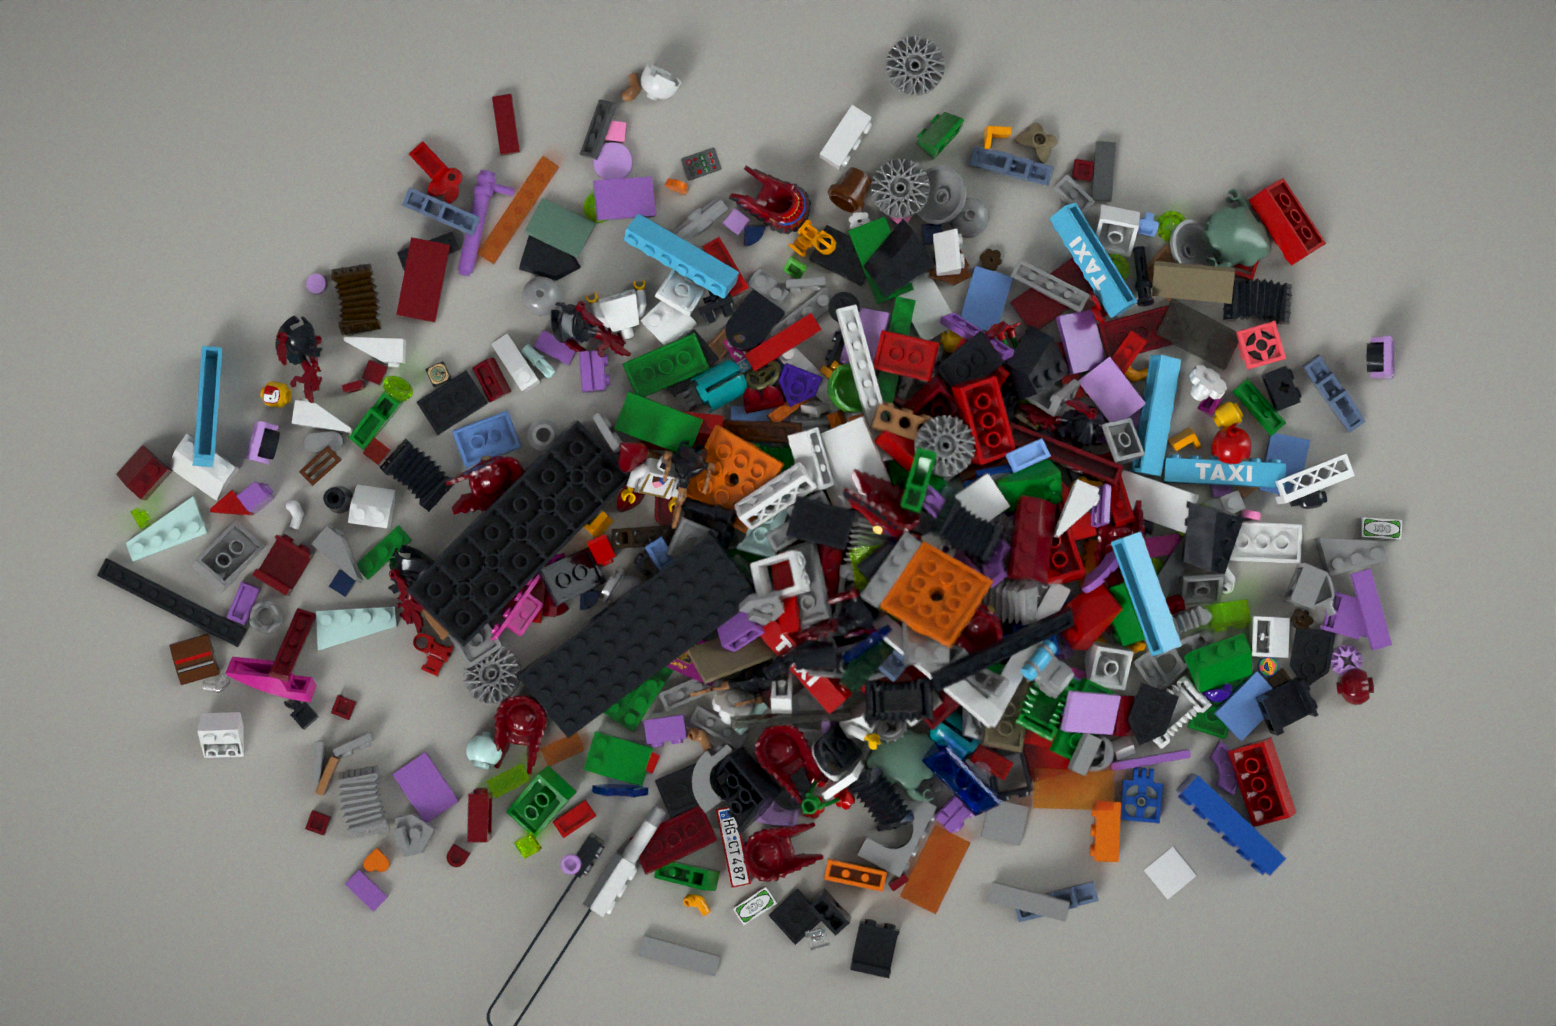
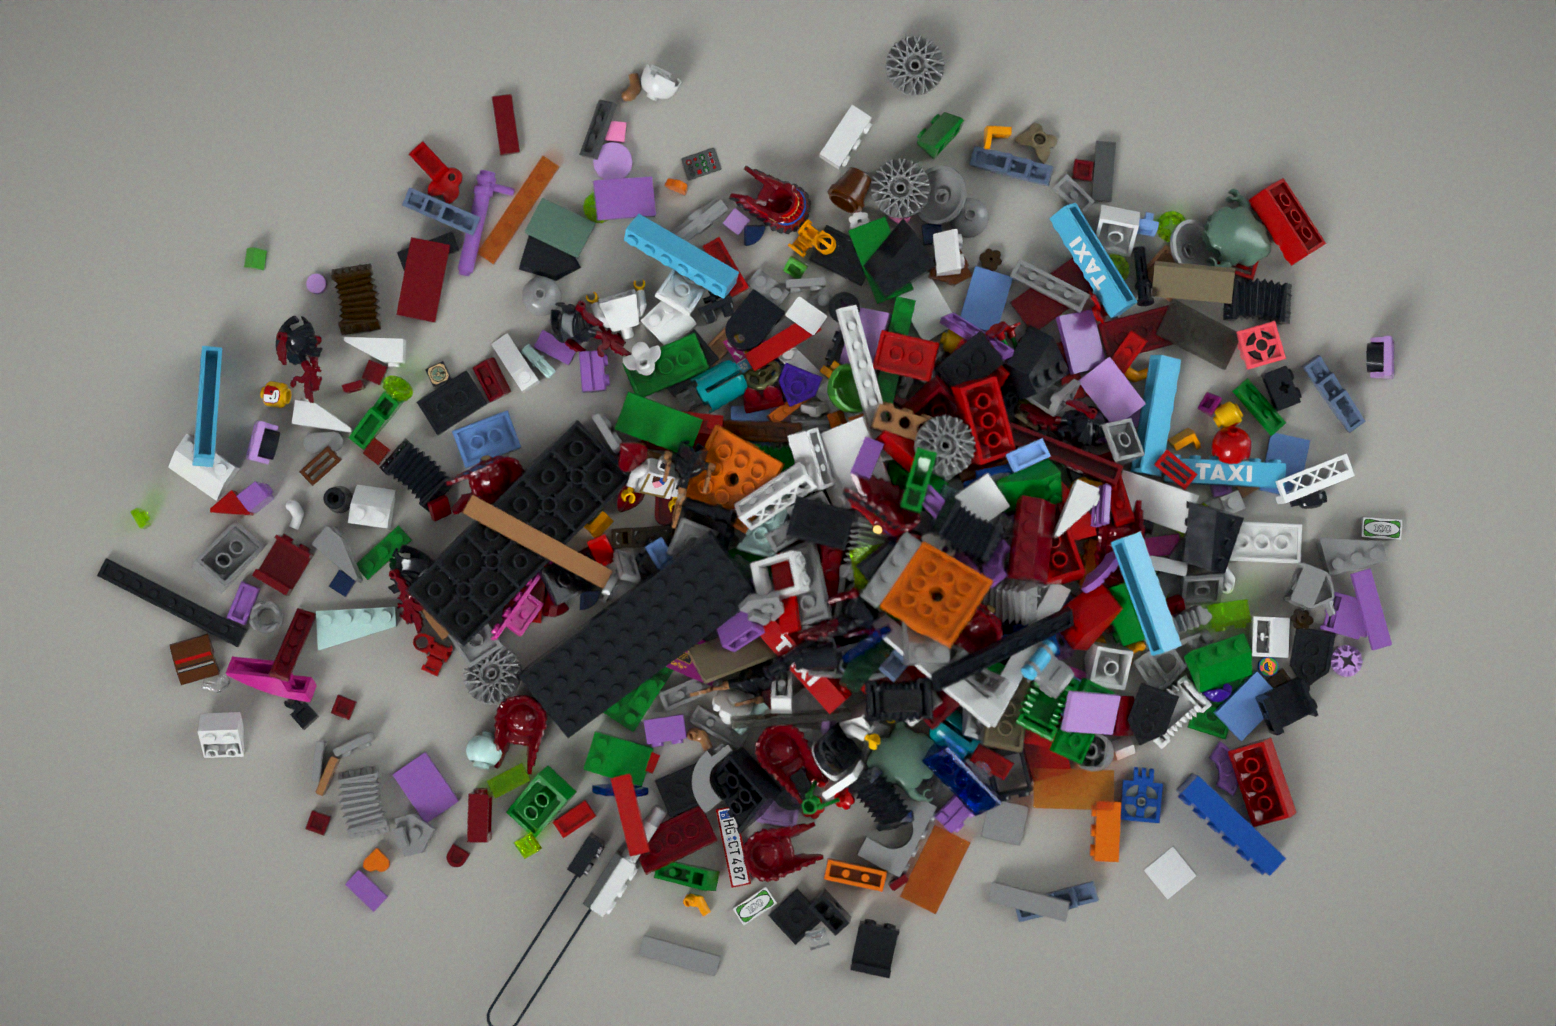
dark red slope [116,445,173,500] -> none
light aqua wing [126,496,208,562] -> none
light grey piece [527,419,560,452] -> none
clear orange tile [541,732,585,766] -> none
lavender tile [560,854,581,875] -> none
light grey gear [877,720,908,743] -> none
light grey tile [1067,733,1102,776] -> none
medium lavender tile [1109,749,1191,771] -> none
white plant [1189,365,1227,401] -> none
bright pink tile [1241,510,1261,521] -> none
dark red plant [1336,668,1374,705] -> none
none -> bright green slope [244,248,267,270]
none -> dark red tile [428,495,452,522]
none -> medium nougat tile [462,495,613,589]
none -> red tile [611,774,650,857]
none -> light grey plate [613,549,641,583]
none -> white plate [623,342,661,376]
none -> white sticker [785,296,827,335]
none -> medium lavender tile [850,436,884,481]
none -> white sticker [1150,556,1188,576]
none -> red tile [1153,449,1198,490]

